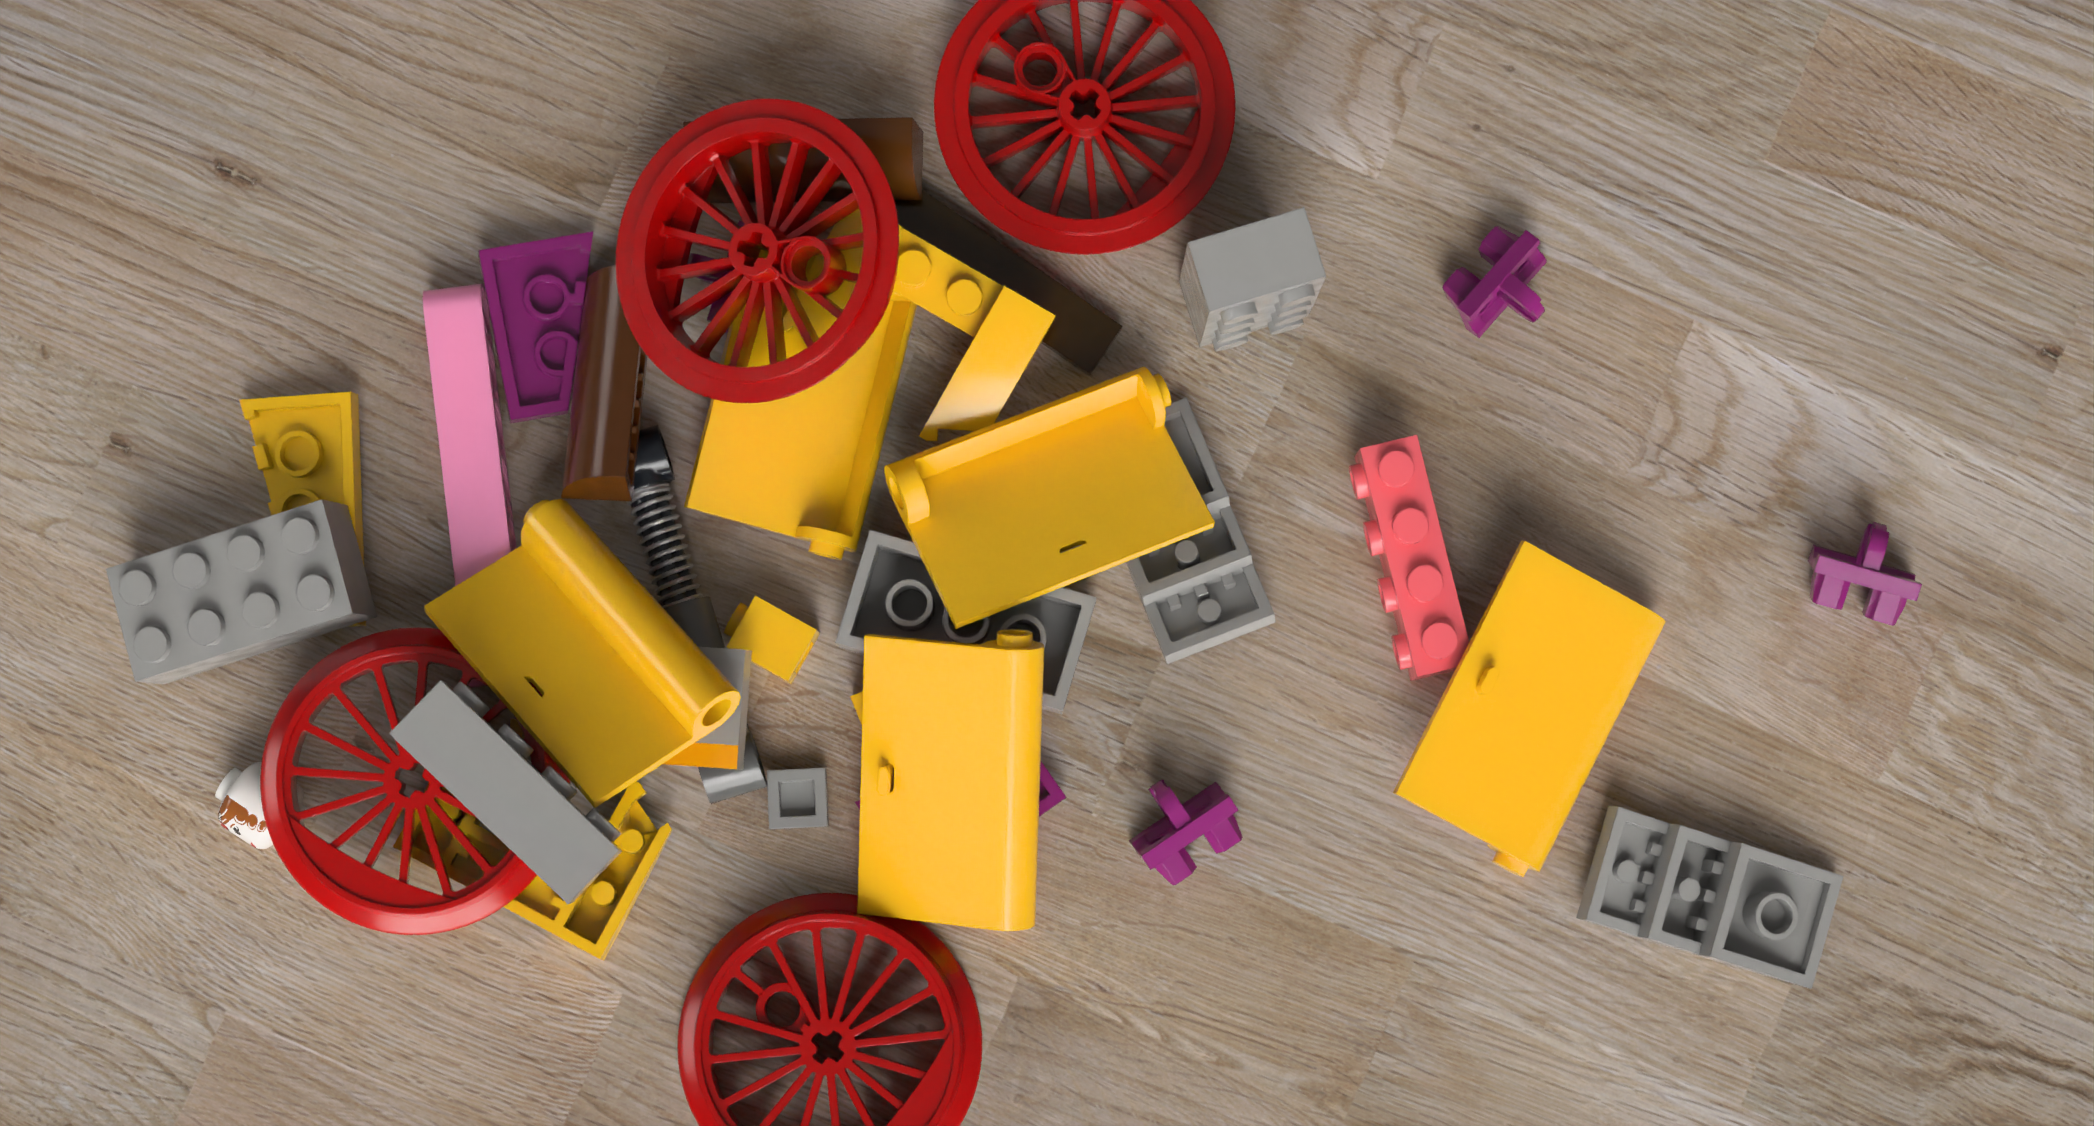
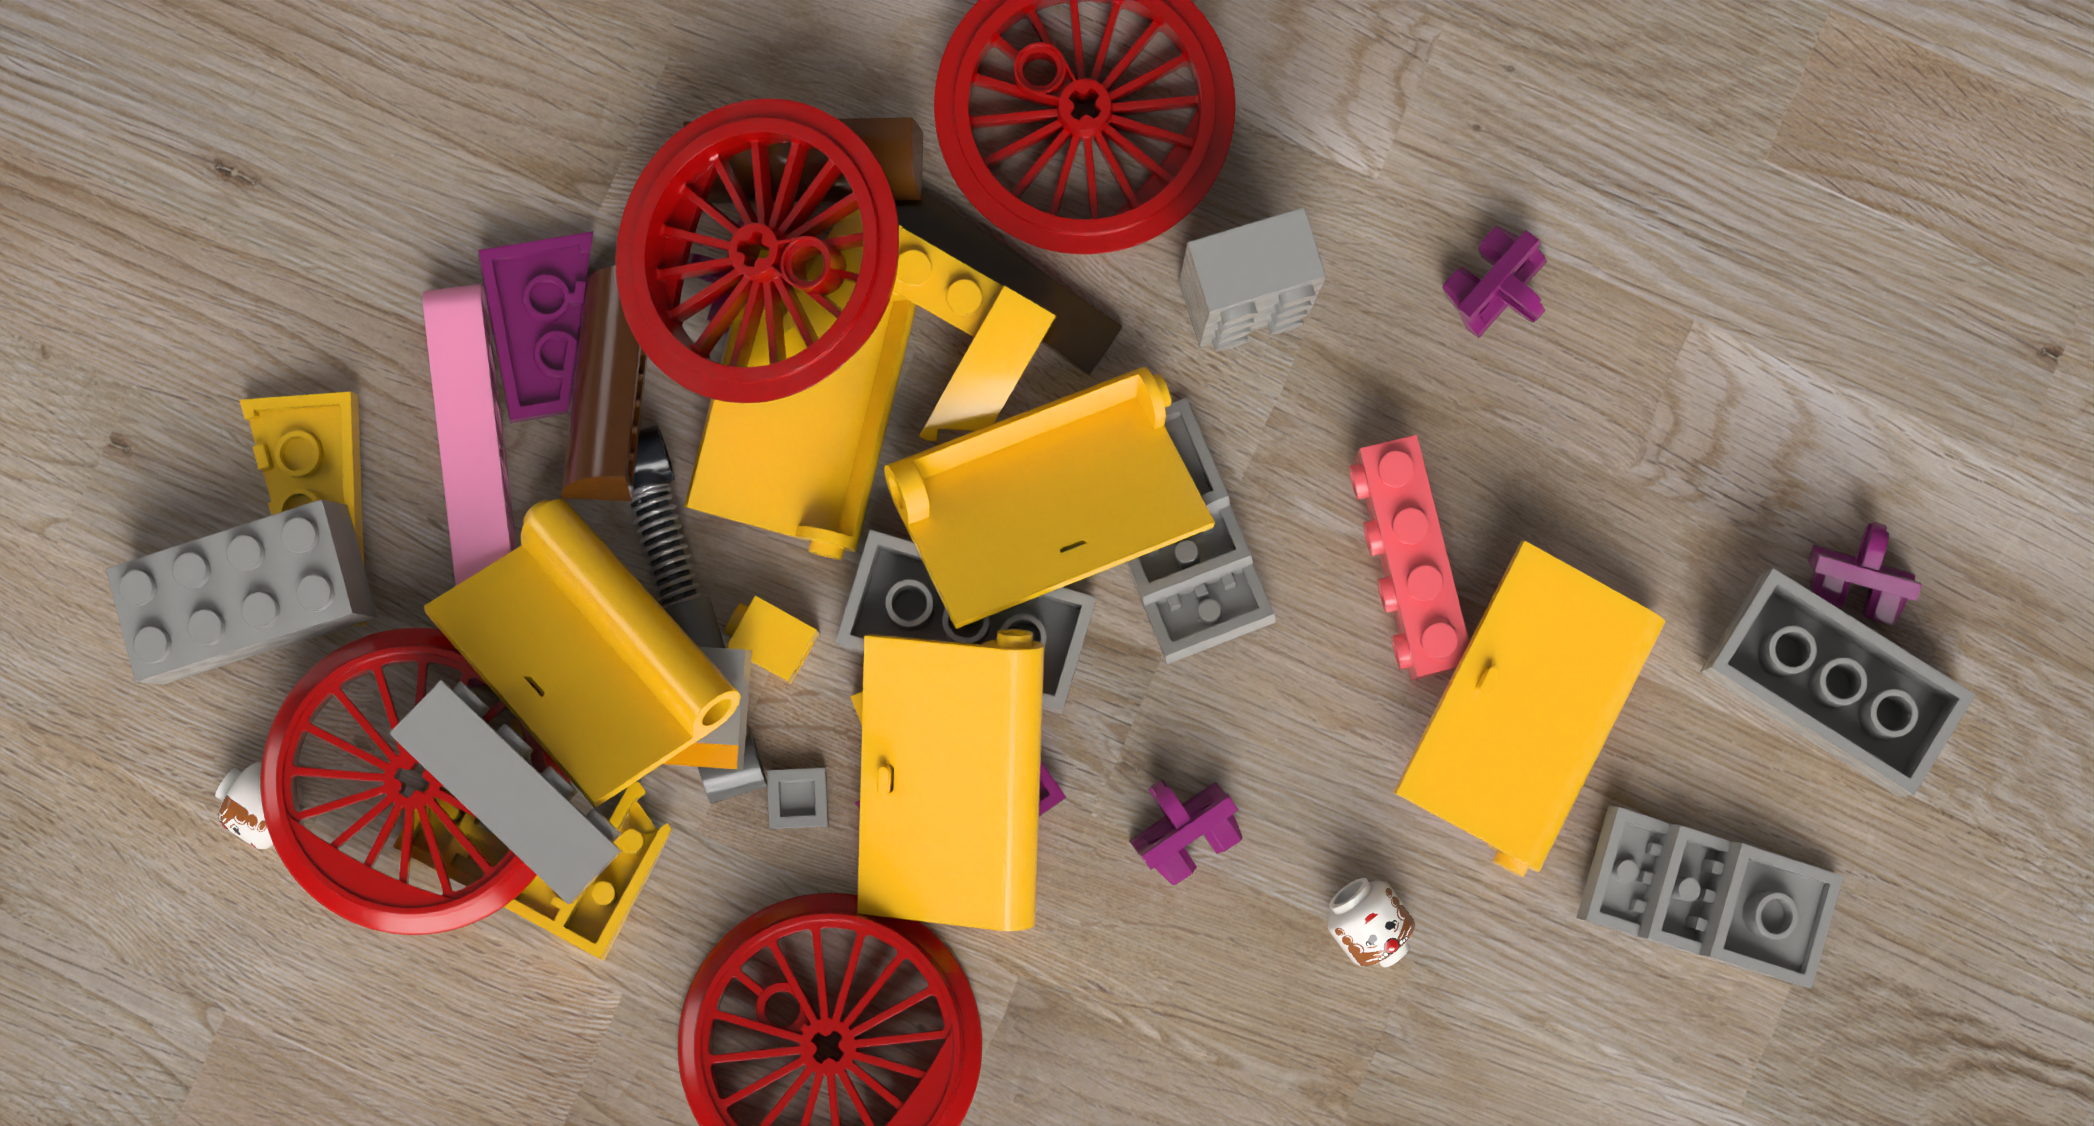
none -> white head [1327,878,1415,967]
none -> light grey brick [1700,568,1976,797]

